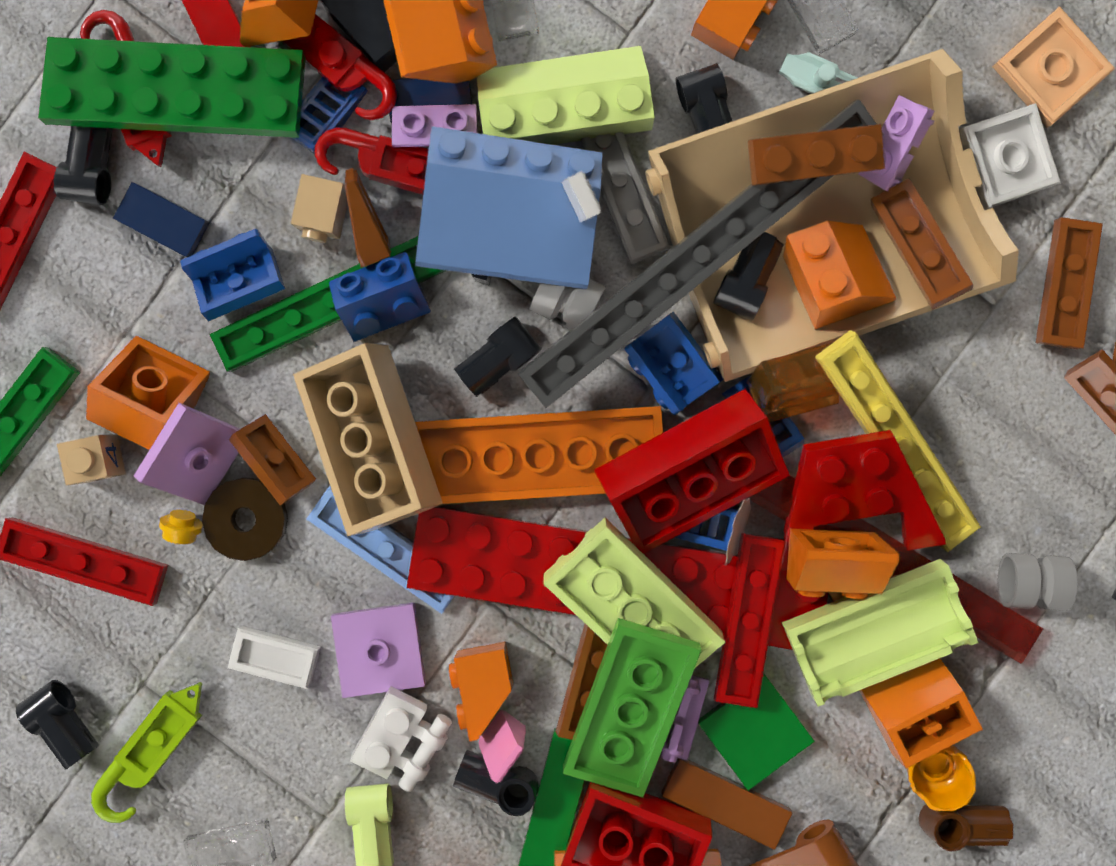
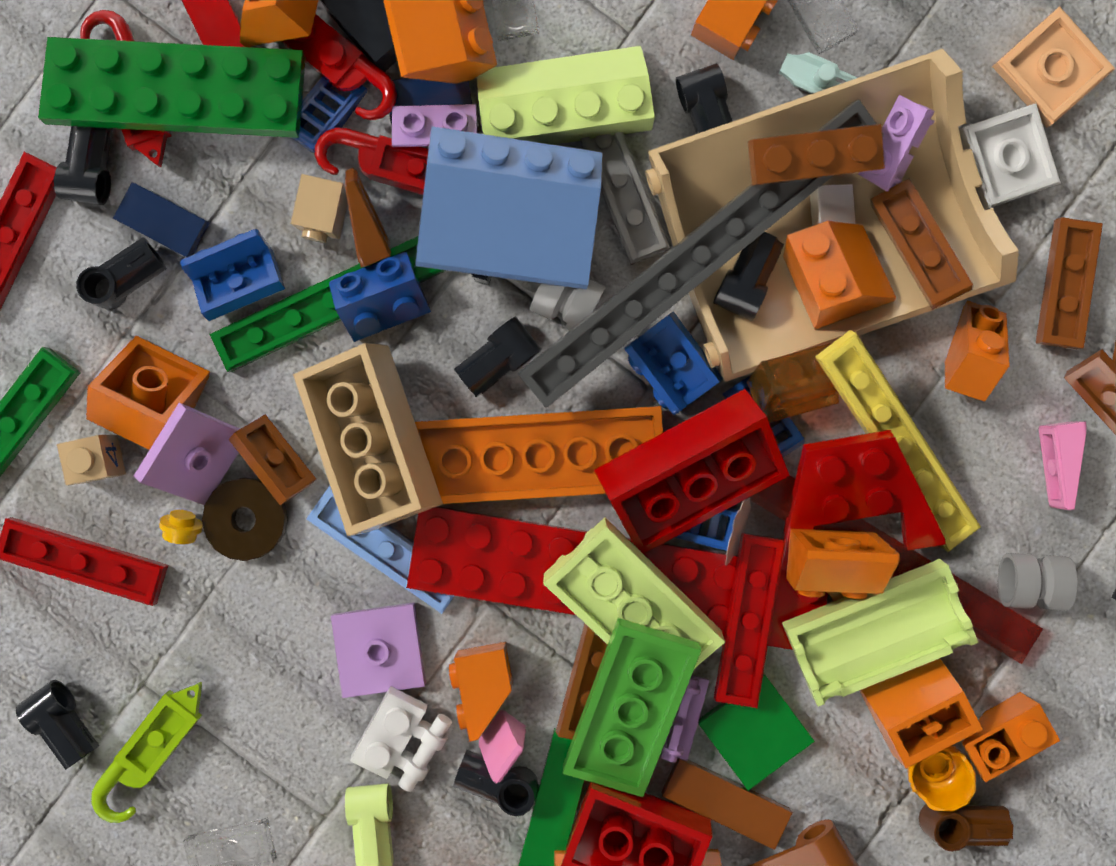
white tile [227,626,321,689] -> none
white tile [561,171,602,222] -> none
none -> black piece [76,237,167,309]
none -> white slope [810,184,856,226]
none -> orange slope [945,300,1010,402]
none -> orange slope [962,692,1060,782]
none -> bright pink slope [1038,421,1087,510]

